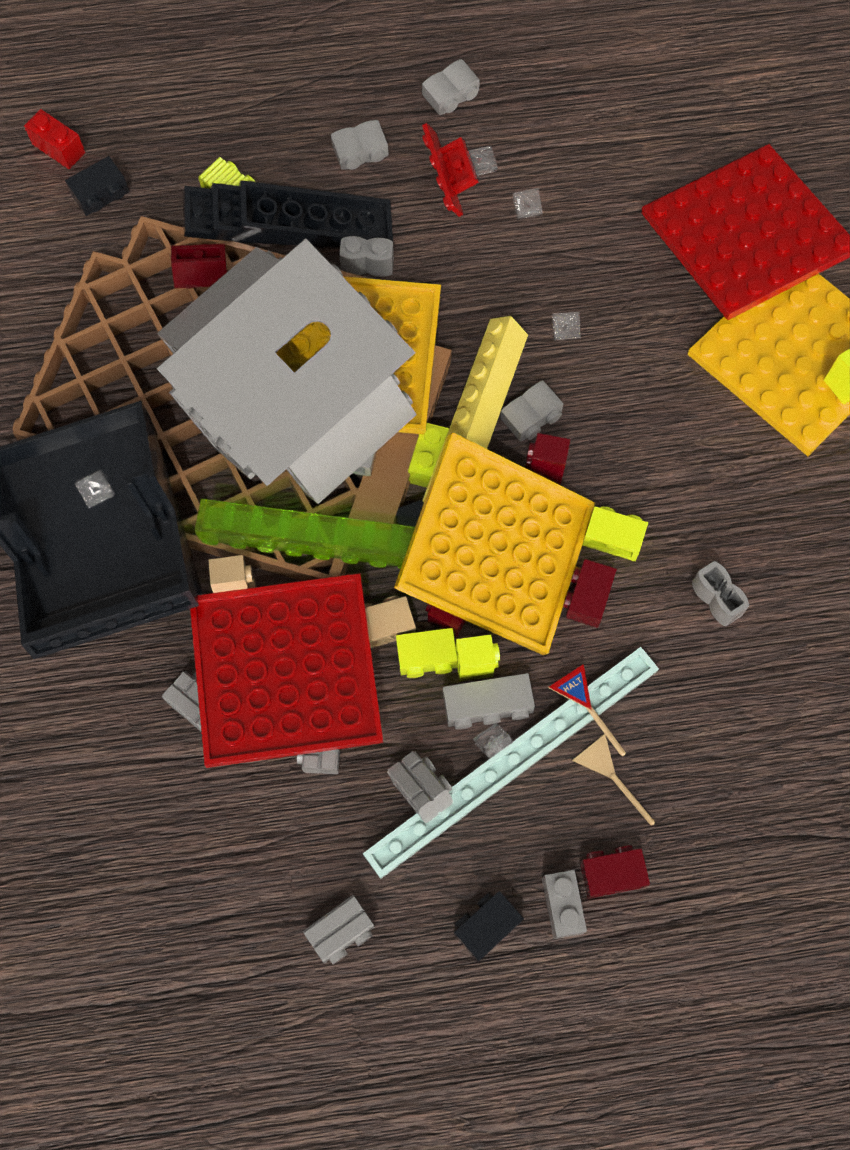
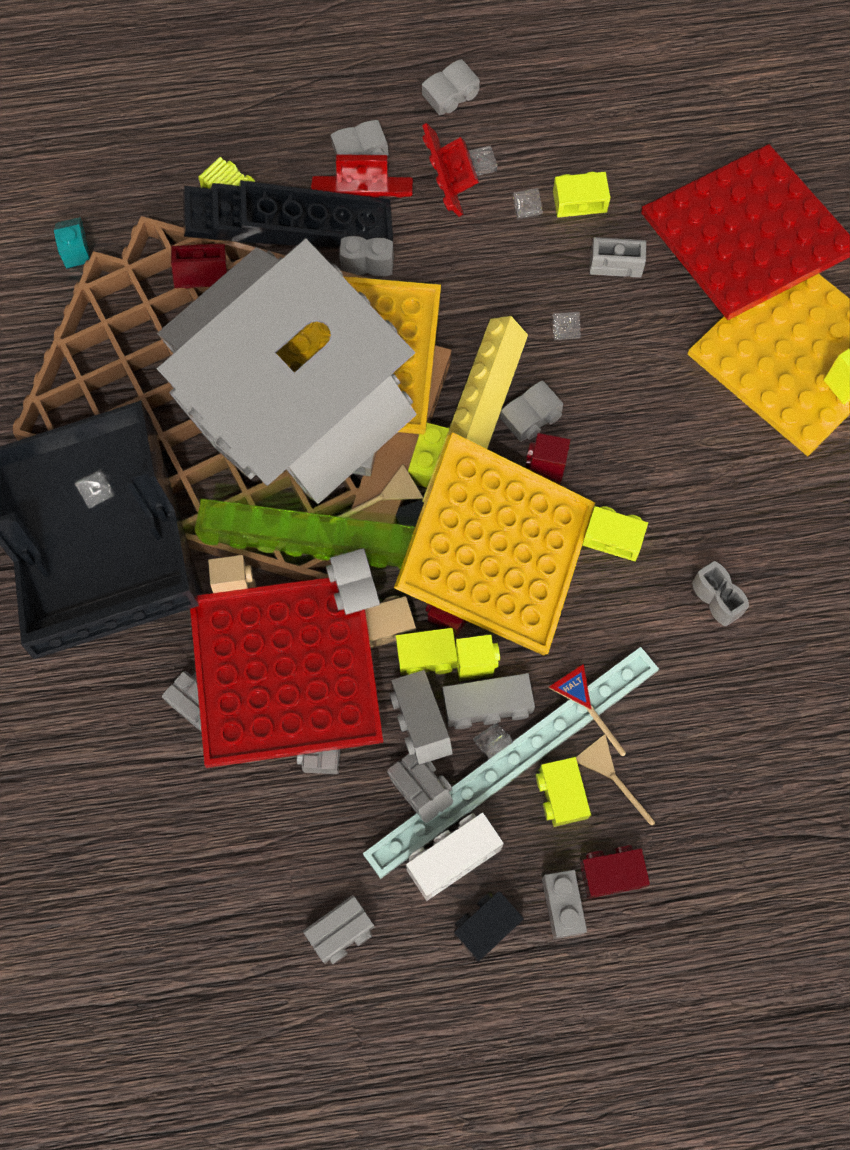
red brick [24,109,86,169] -> none
black brick [65,156,129,216] -> none
dark red brick [563,559,617,628] -> none
none -> teal slope [54,217,90,269]
none -> red bracket [311,154,413,198]
none -> light grey brick [326,549,380,615]
none -> tan piece [329,465,423,525]
none -> light grey brick [389,670,453,765]
none -> white brick [406,813,504,901]
none -> neon yellow brick [536,757,591,827]
none -> neon yellow brick [553,172,610,218]
none -> light grey brick [589,237,646,278]

